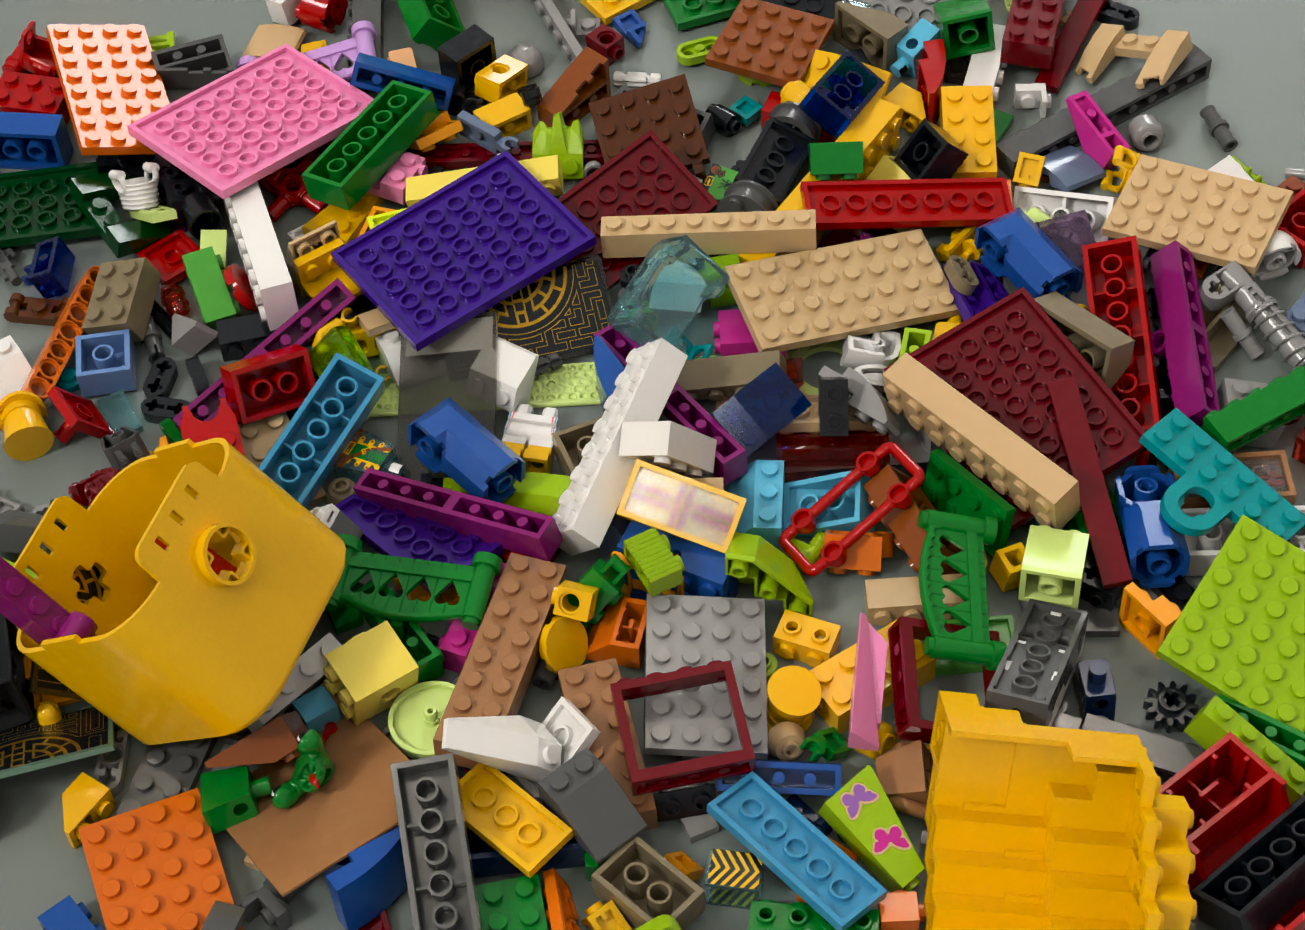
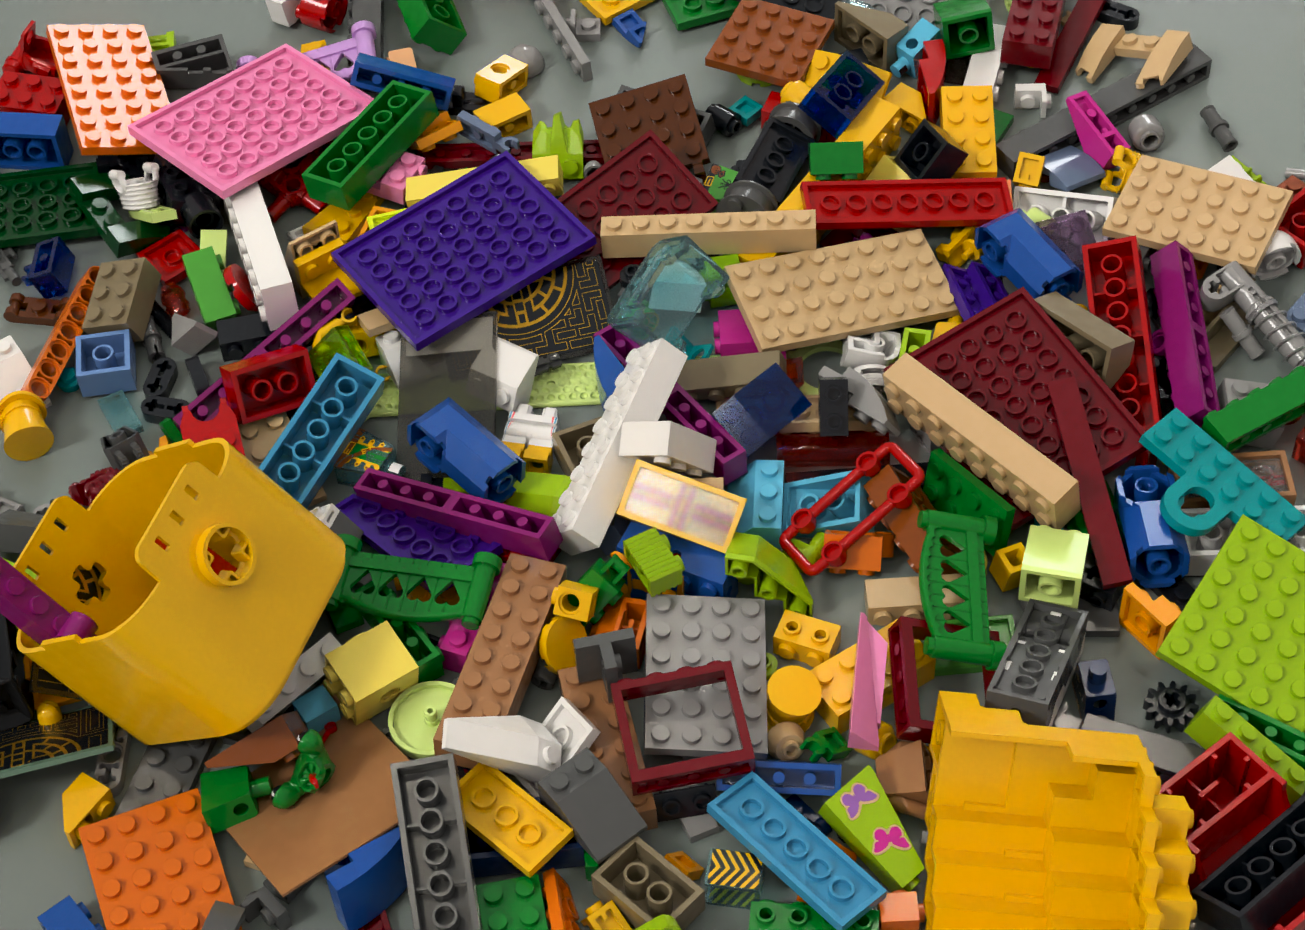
red tile [47,386,114,444] -> none
tan slope [241,24,307,58] -> none
dark tan cone [325,477,356,505] -> none
black brick [437,24,497,92] -> none
black bar [518,83,543,107] -> none
dark orange wedge [537,46,611,127] -> none
dark red brick [586,24,625,66] -> none
white axle [613,71,662,87] -> none
lime plate [676,36,718,66] -> none
dark tan beam [944,255,979,296] -> none
none -> dark grey bracket [573,627,638,703]

